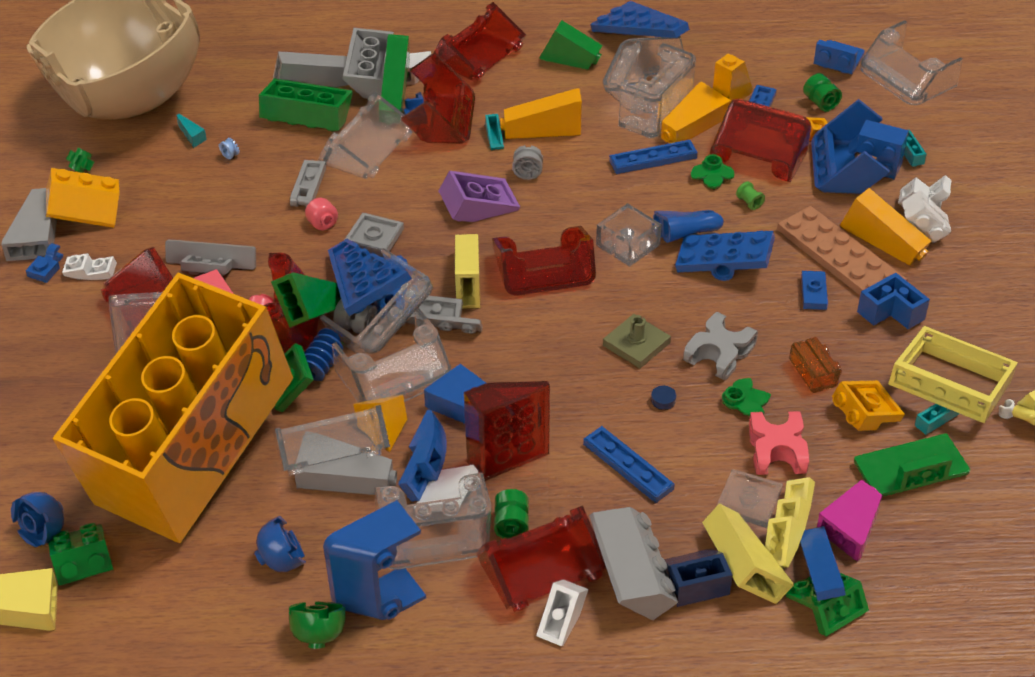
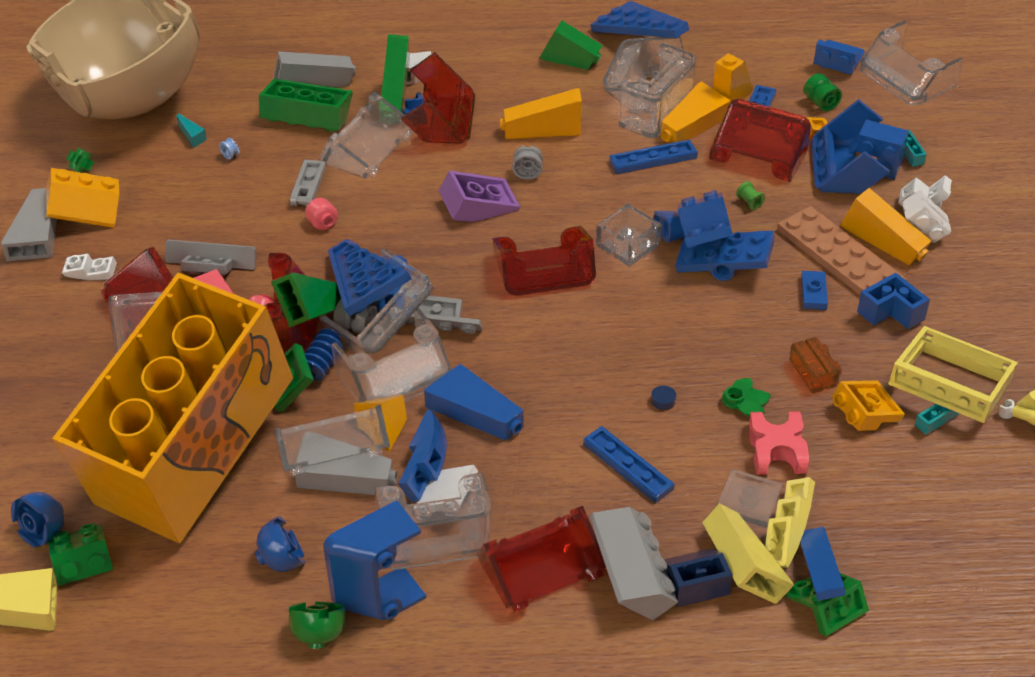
blue plate [26,243,63,283] -> none
light grey slope [343,28,394,100] -> none
light grey plate [344,213,404,257] -> none
clear red windscreen [432,2,526,81] -> none
light yellow slope [455,234,480,309] -> none
clear red slope [464,381,550,483] -> none
teal piece [485,114,504,150] -> none
green wheel [494,489,529,540] -> none
white slope [536,580,588,646] -> none
olive tile [603,314,671,369] -> none
light grey piece [683,312,758,380] -> none
green plate [691,154,734,189] -> none
dark pink slope [817,480,882,562] -> none
green bracket [854,433,970,497] -> none
none -> blue bracket [677,190,733,248]

